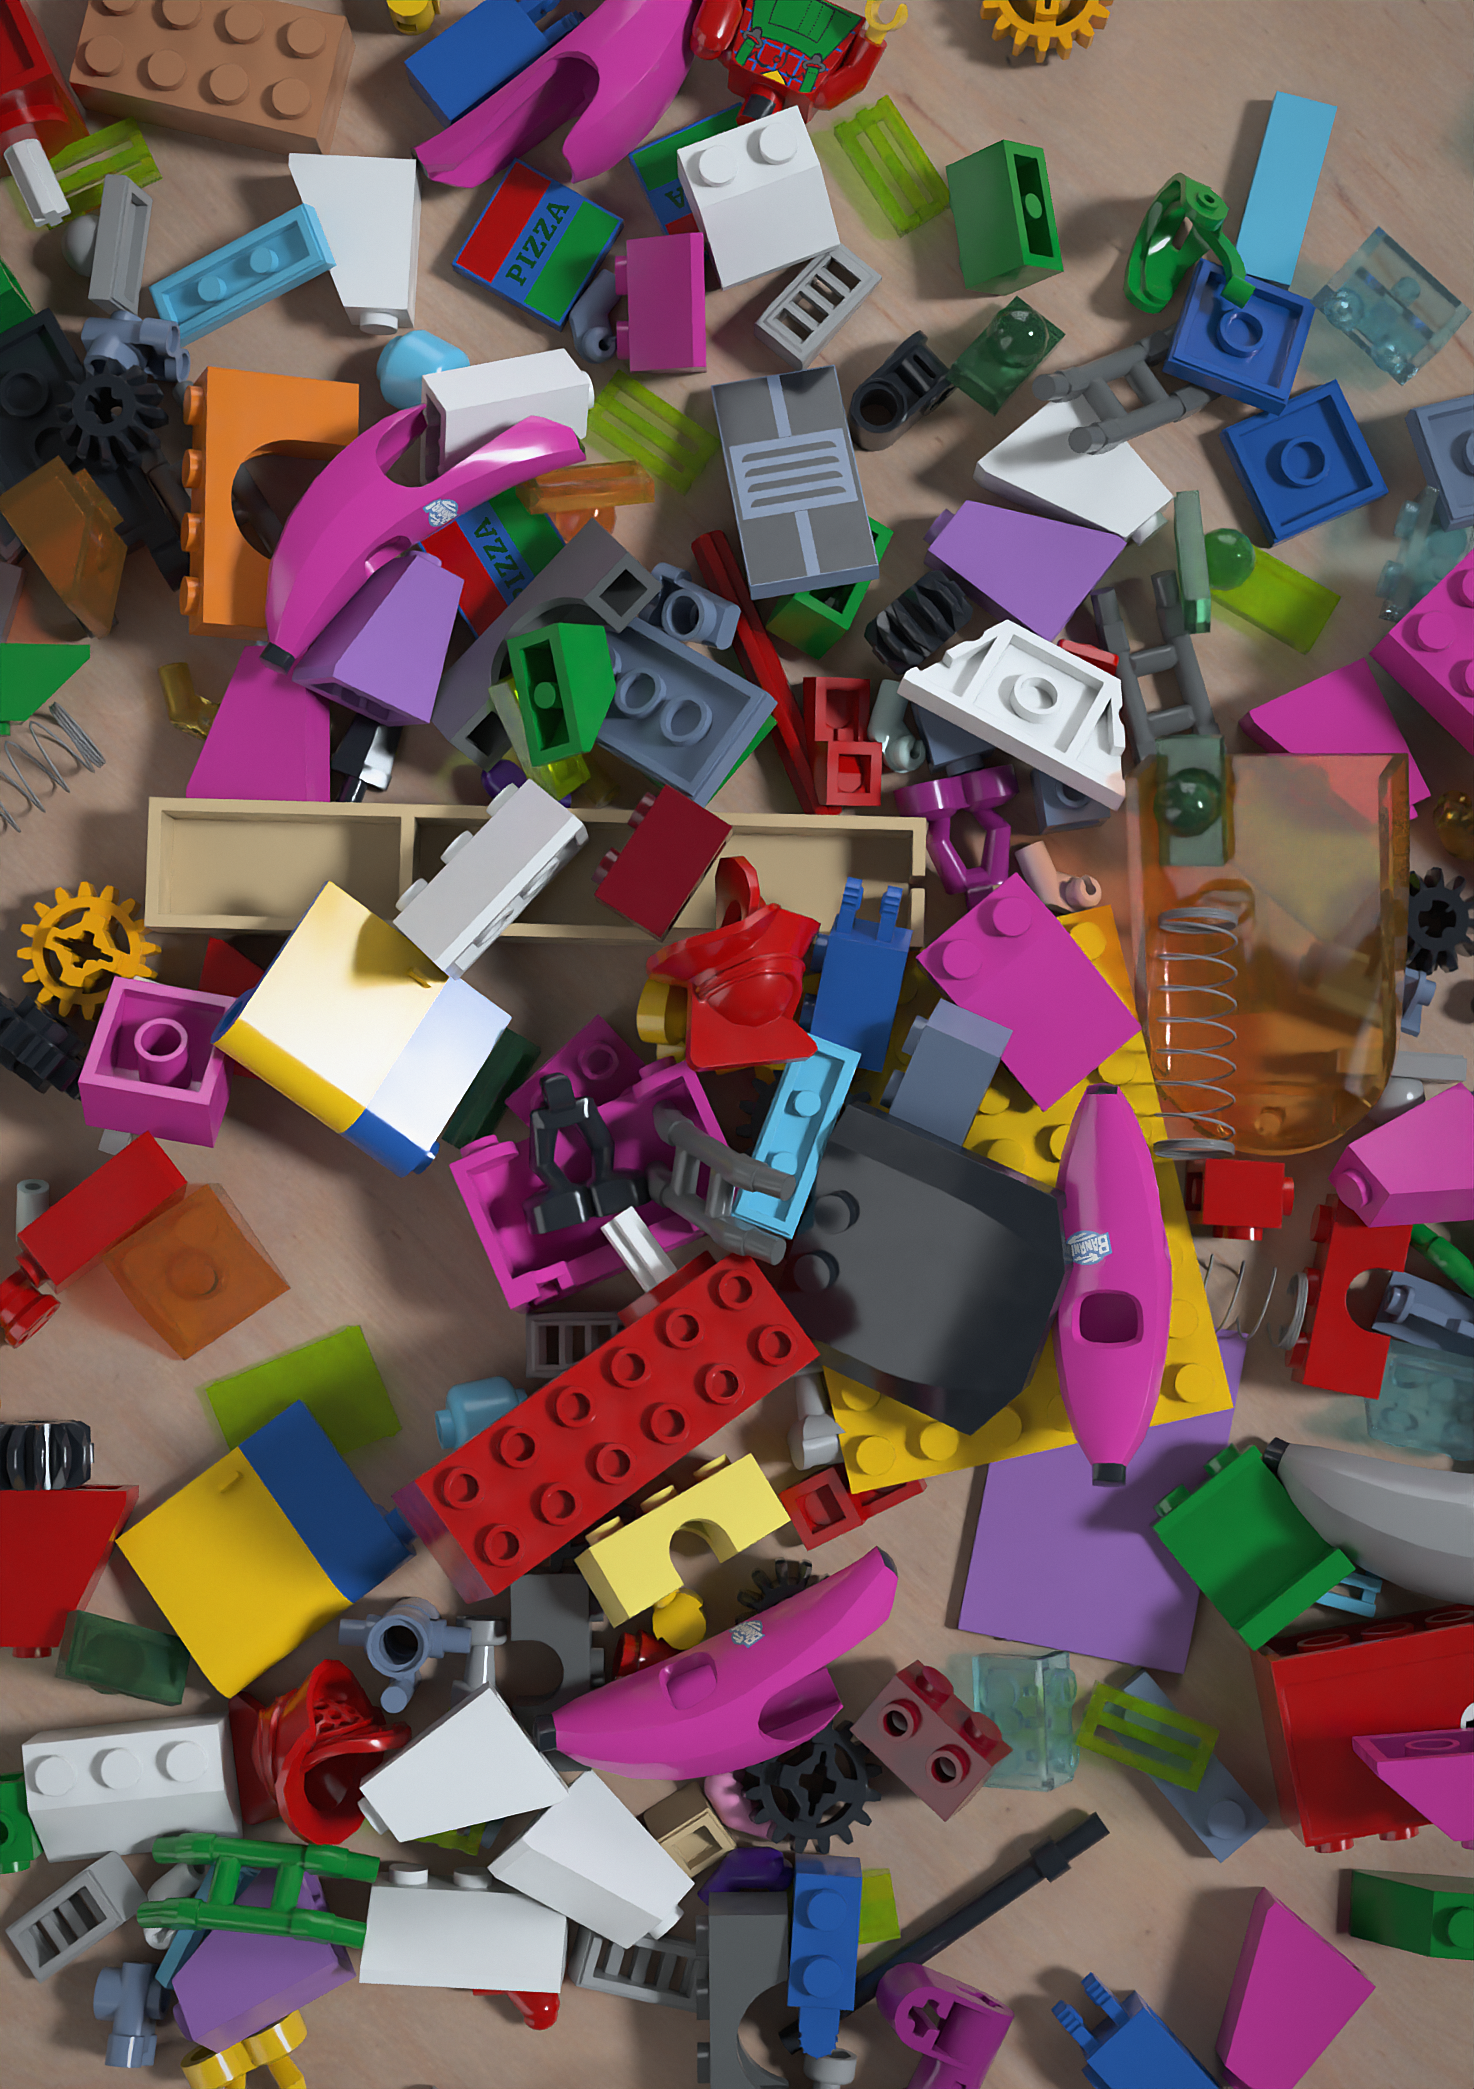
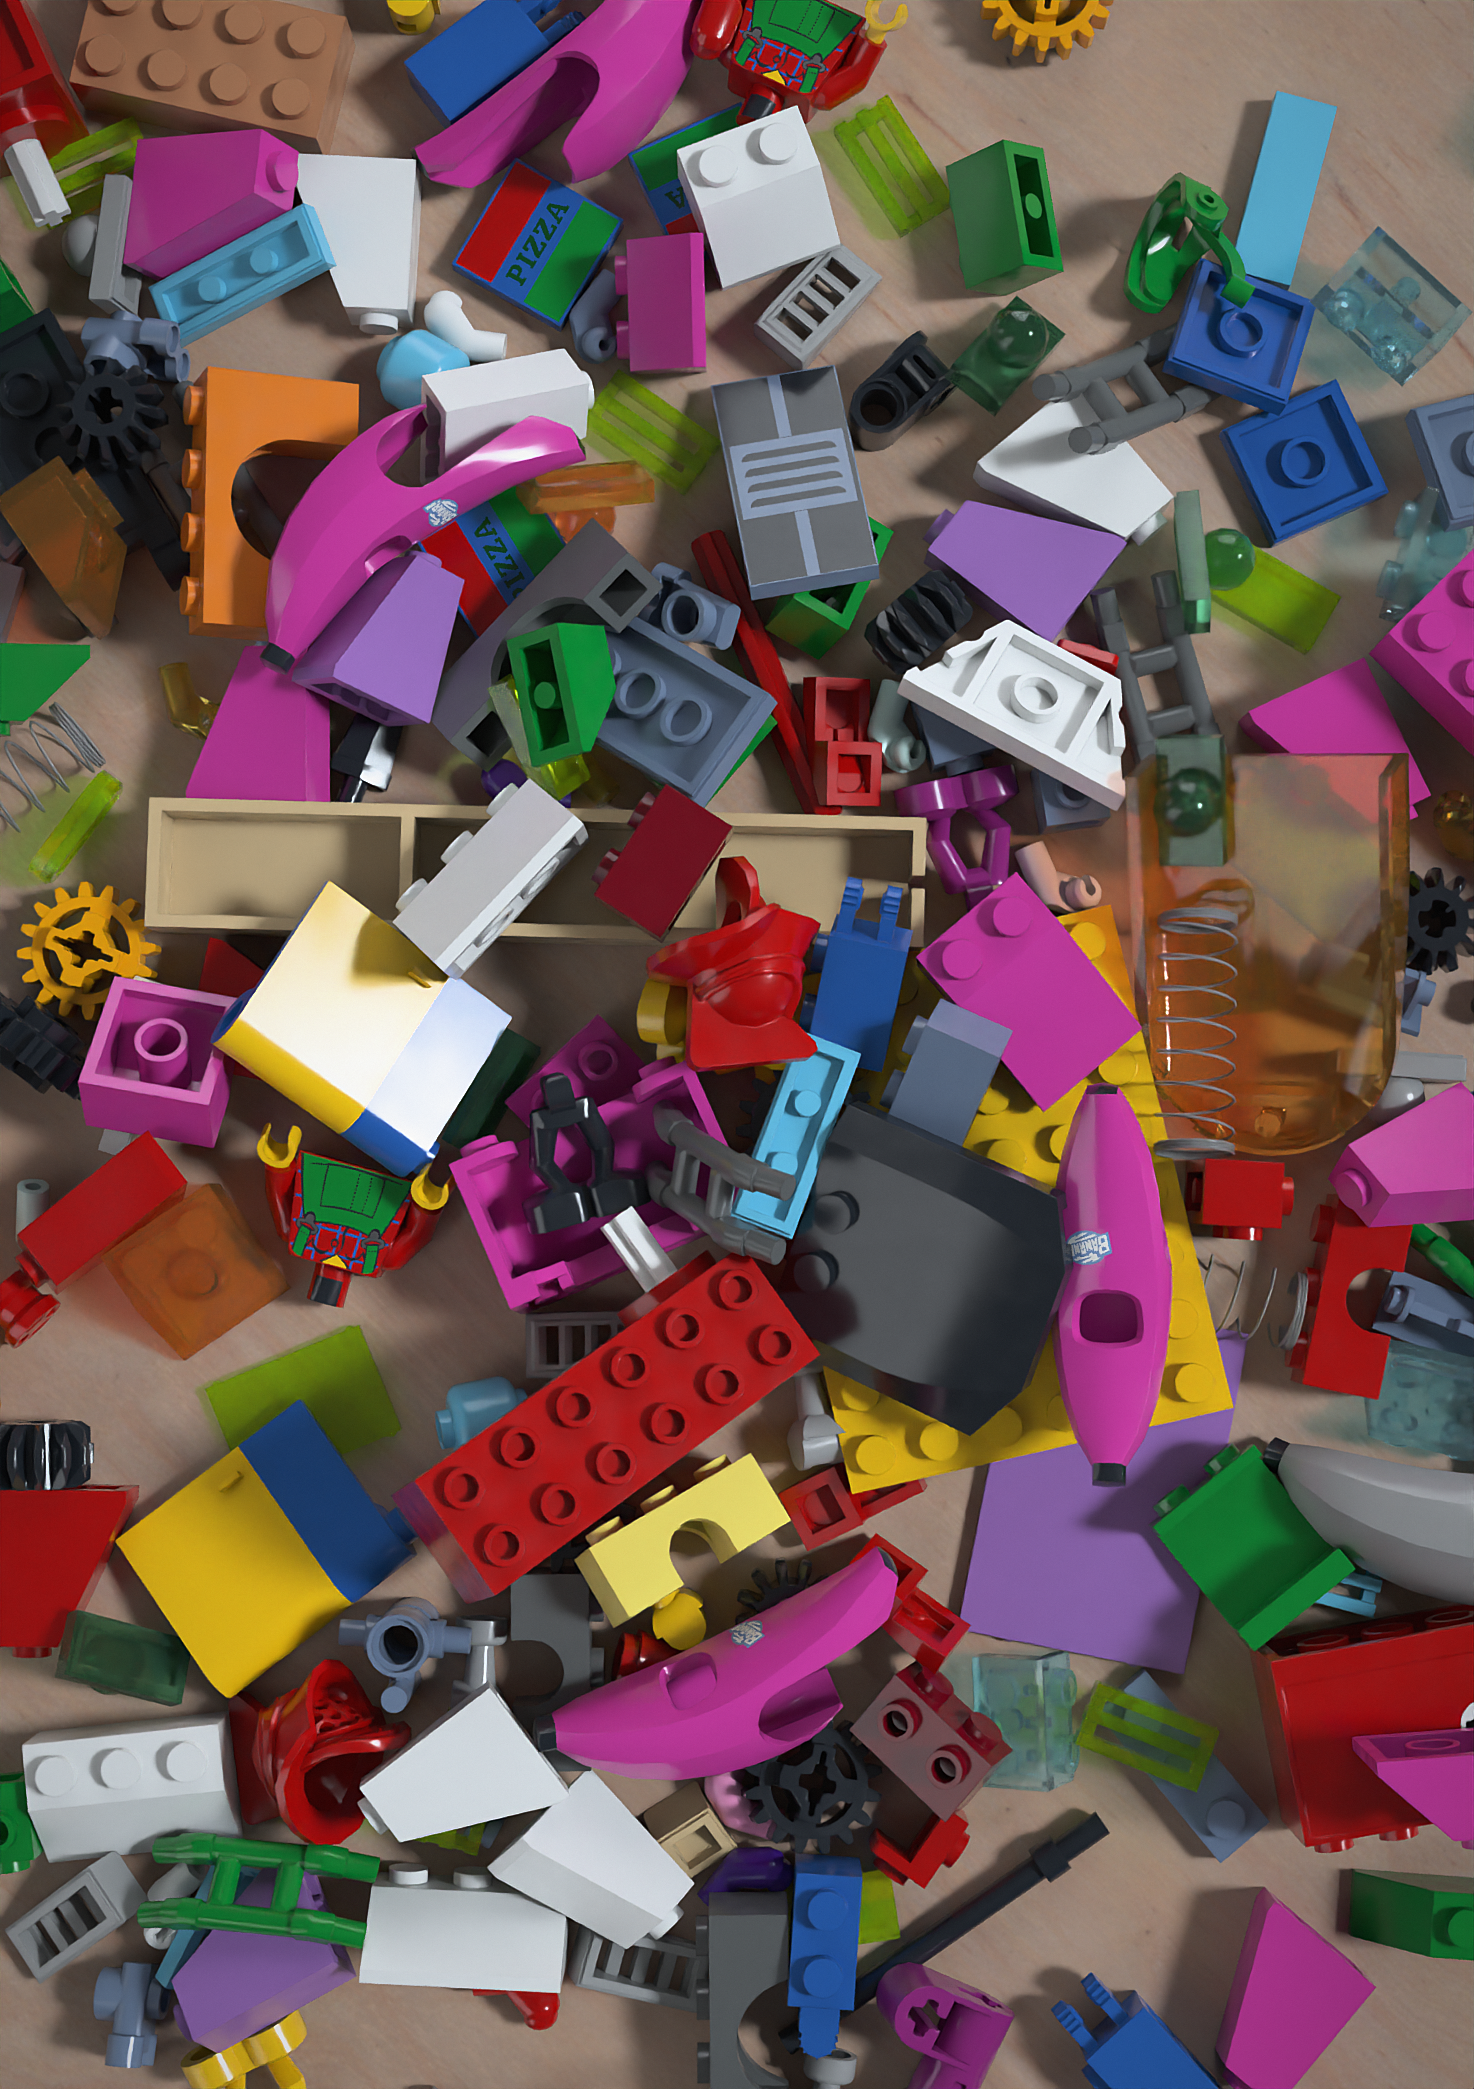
none -> clear neon green tile [27,770,124,884]
none -> dark pink slope [123,129,299,282]
none -> torso [257,1123,457,1308]
none -> white arm [424,290,507,363]
none -> red slope [848,1533,971,1674]
none -> red bracket [868,1809,970,1889]

